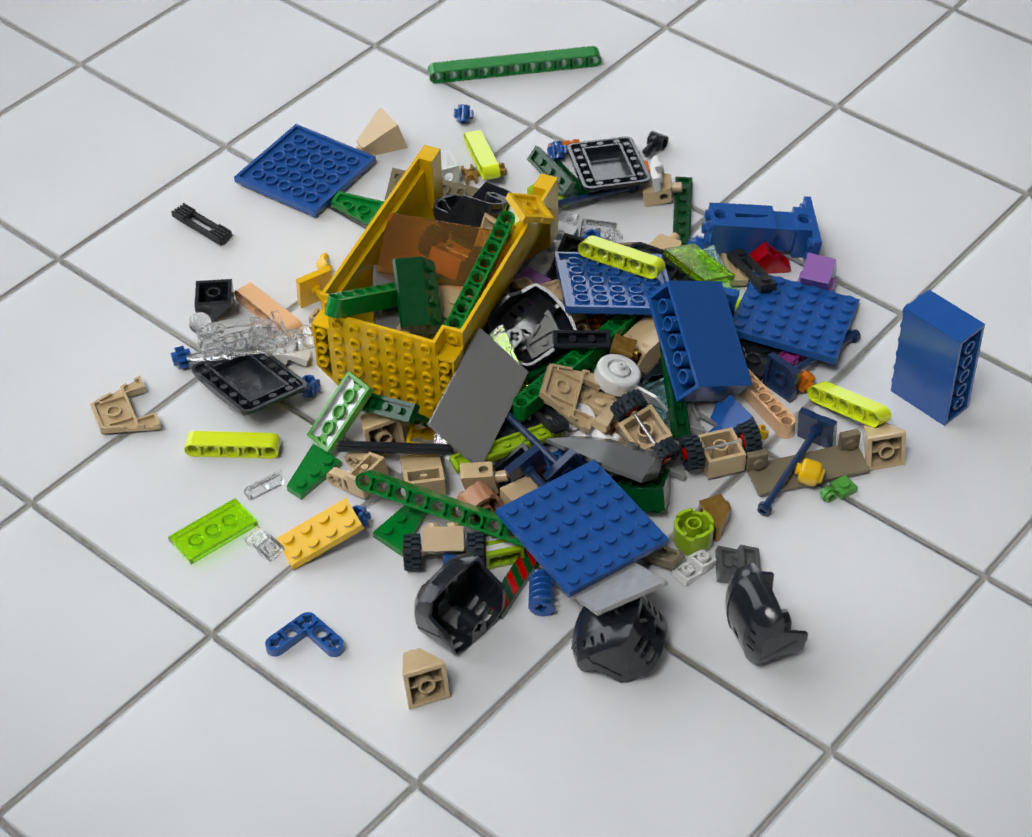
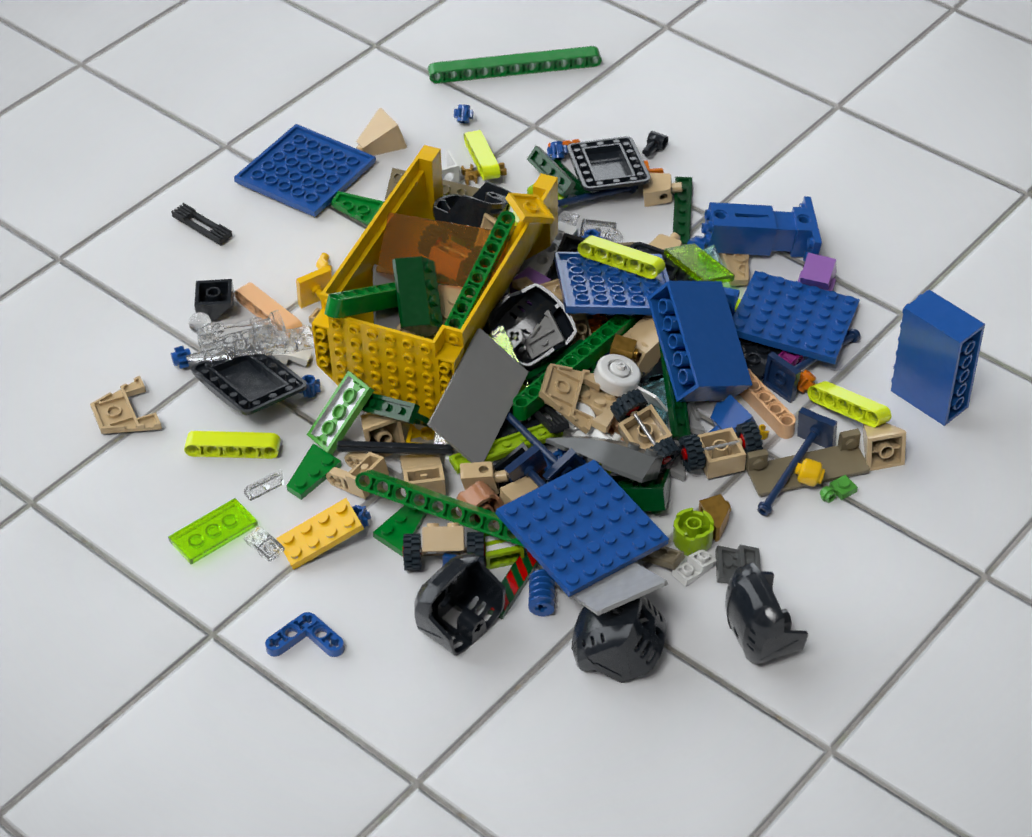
tan slope [402,648,450,709] -> none
black slope [552,330,611,349] -> none
white slope [650,156,664,193] -> none
black container [727,249,777,292] -> none
red slope [749,241,791,274] -> none

